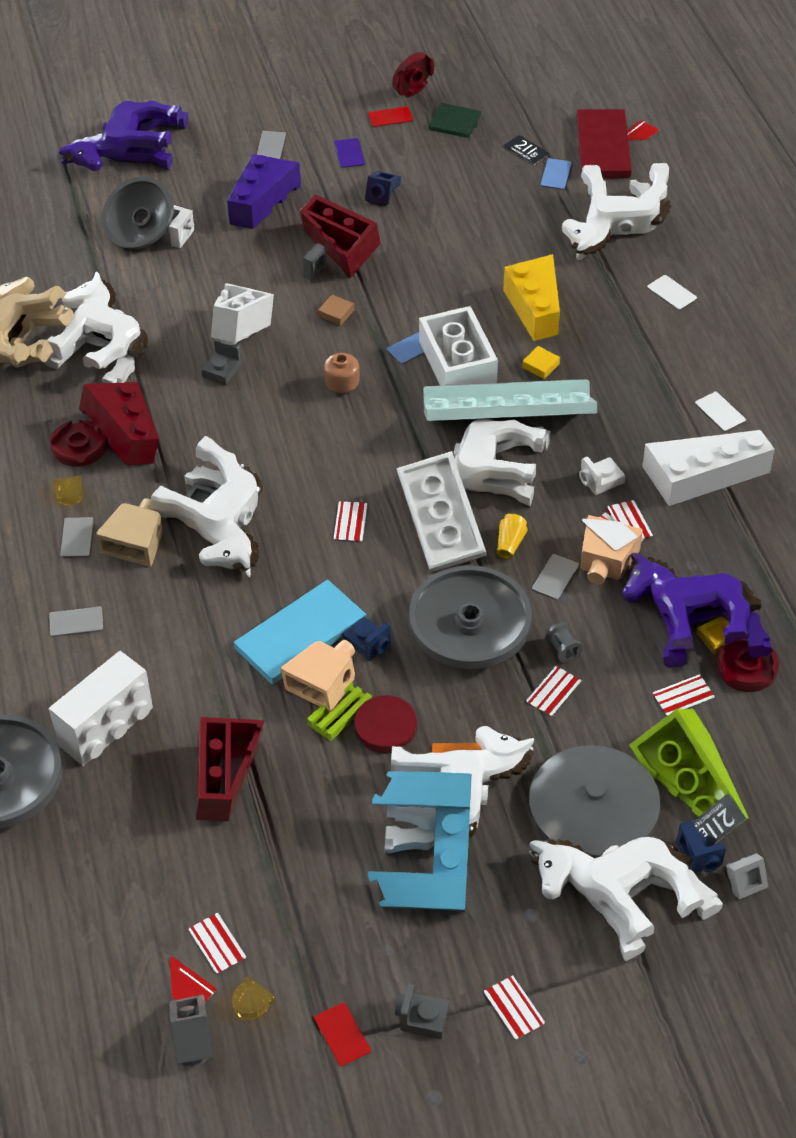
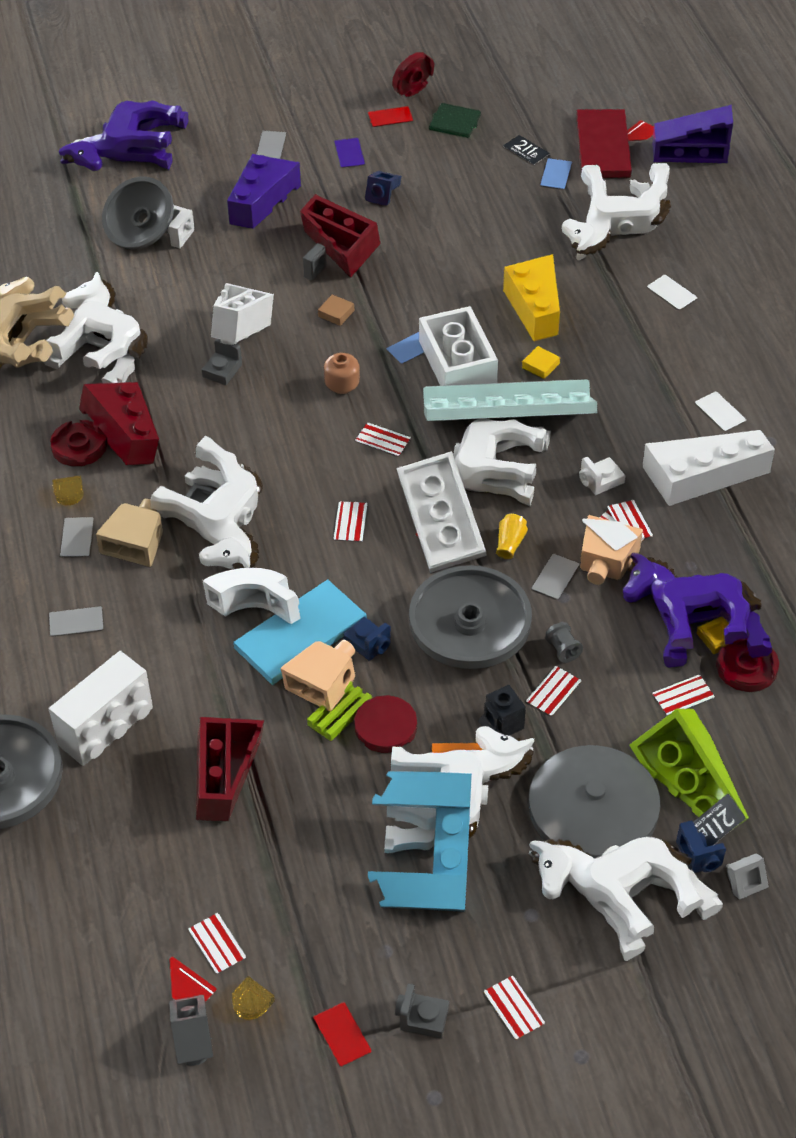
none -> white arch [203,568,300,624]
none -> sticker [355,423,411,456]
none -> black window [478,685,526,736]
none -> dark purple wedge [652,105,733,163]

